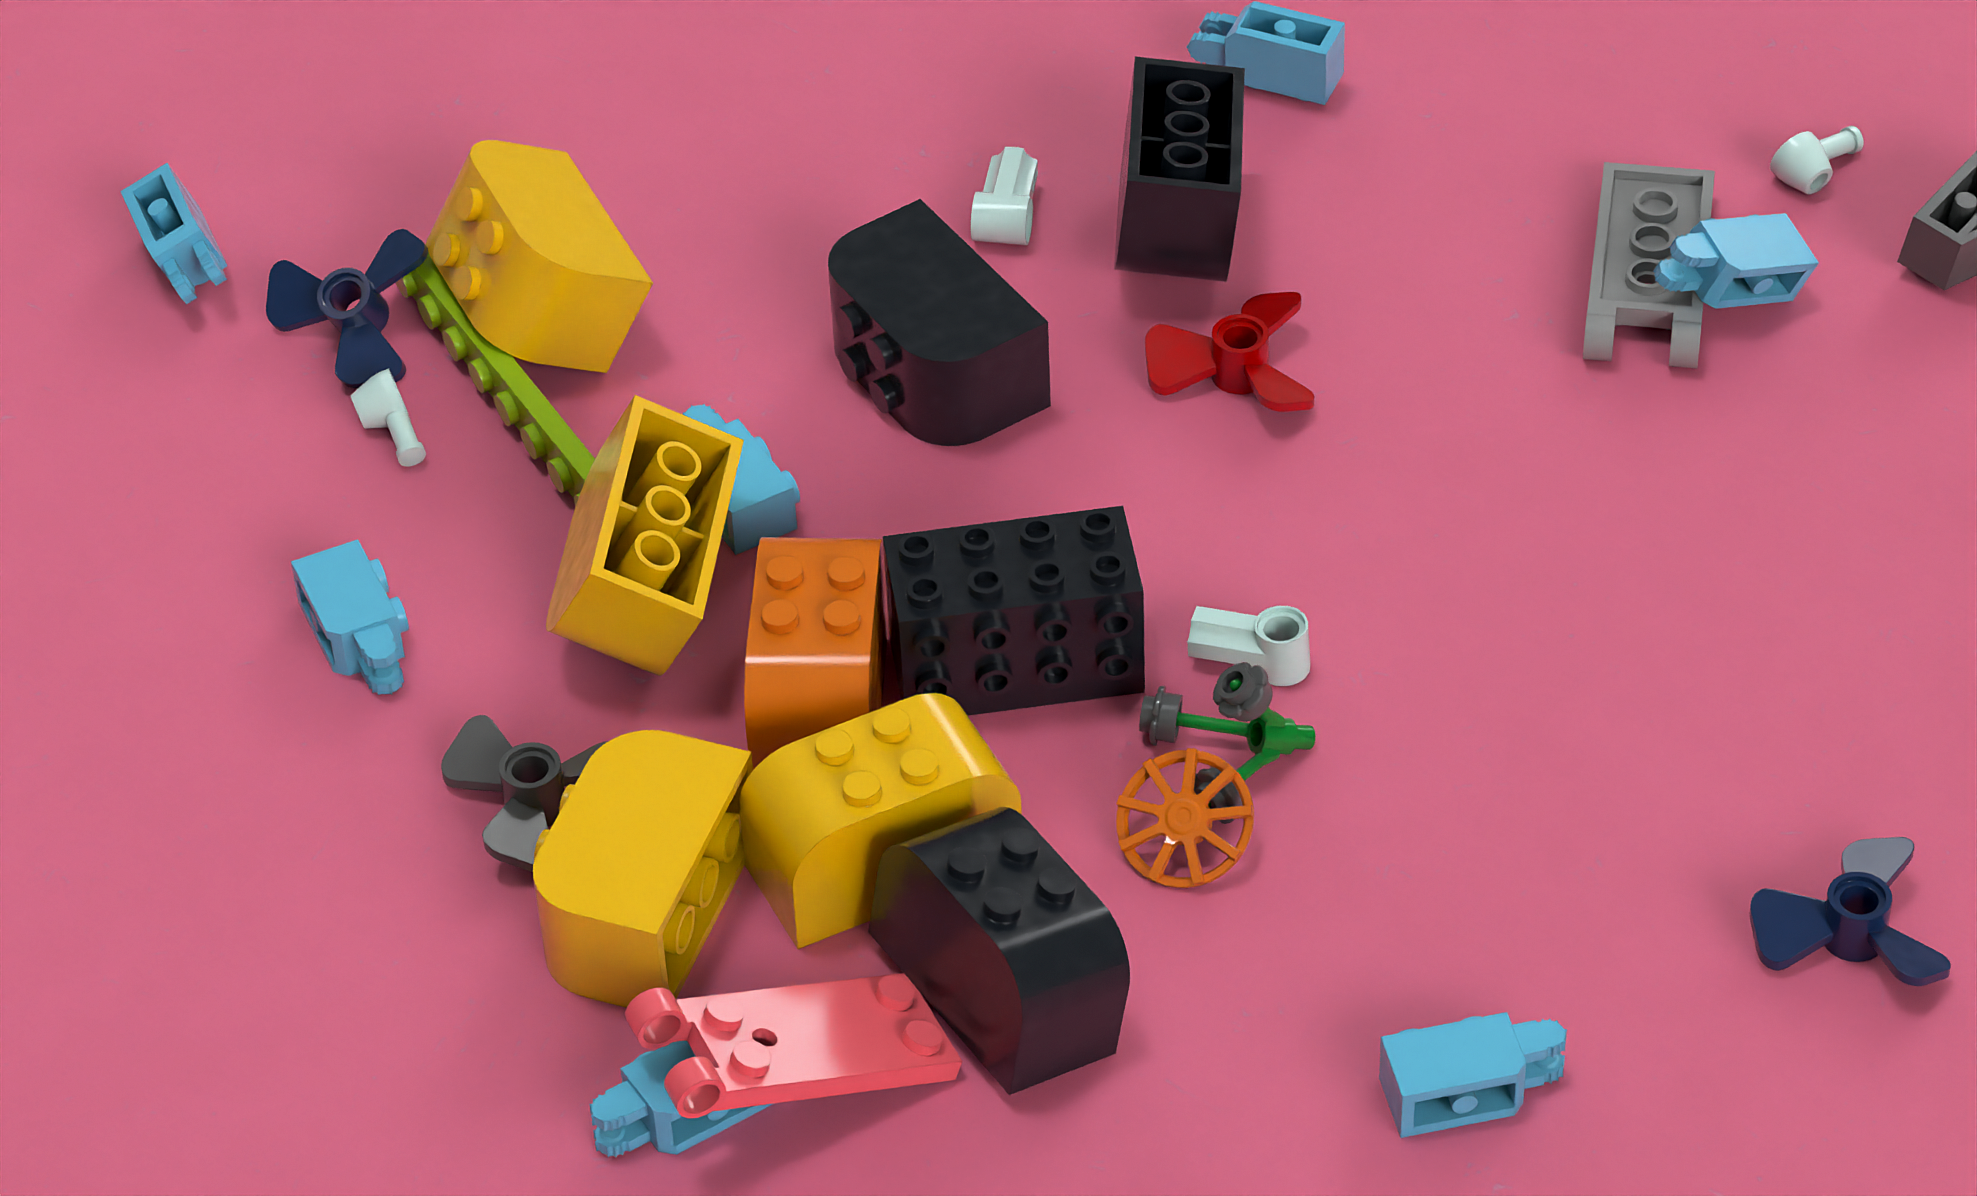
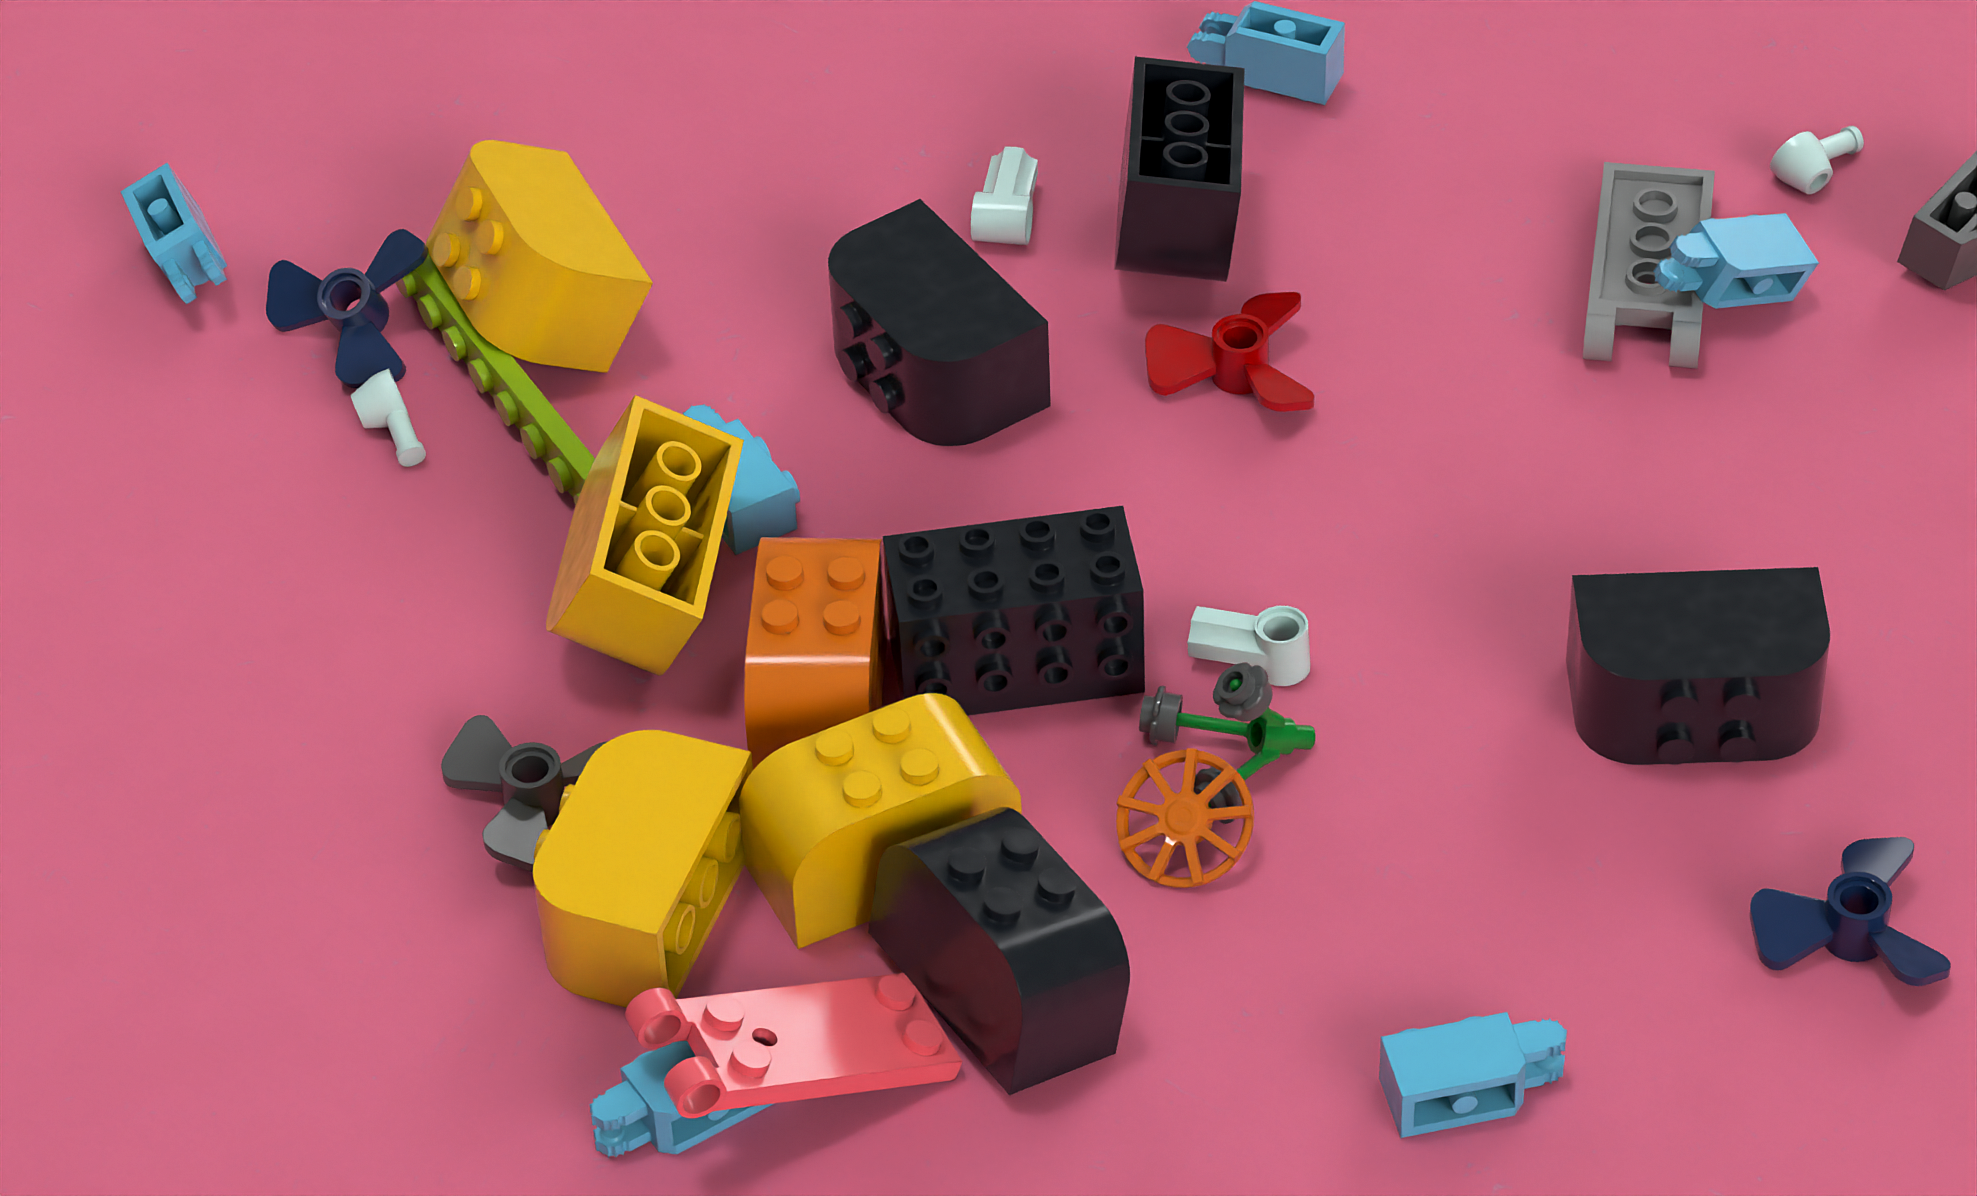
medium azure hinge [291,539,409,695] -> none
none -> black brick [1566,567,1830,765]

